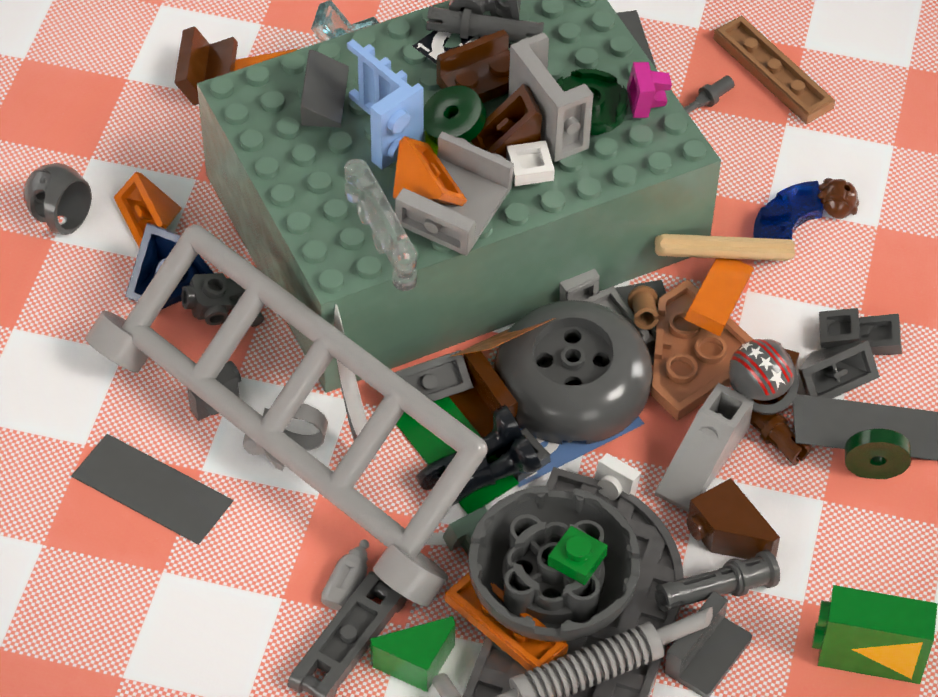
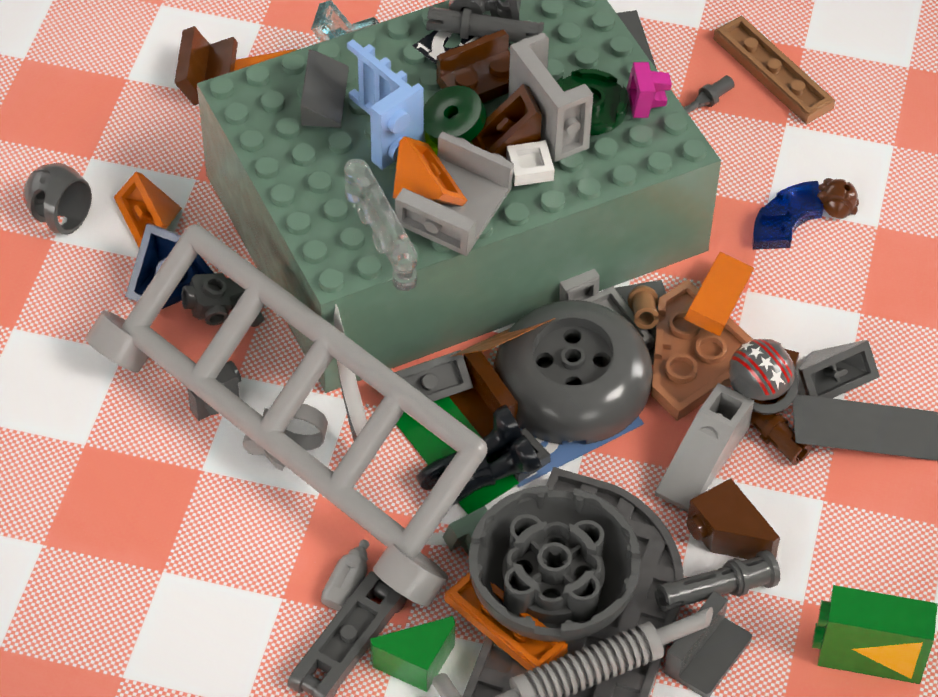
dark grey sticker [71,434,234,545] -> none
green plate [548,526,608,585] -> none
white plate [594,453,642,501] -> none
tan axle [654,234,796,261] -> none
dark grey slope [819,308,902,355] -> none
dark green piece [845,429,911,479] -> none

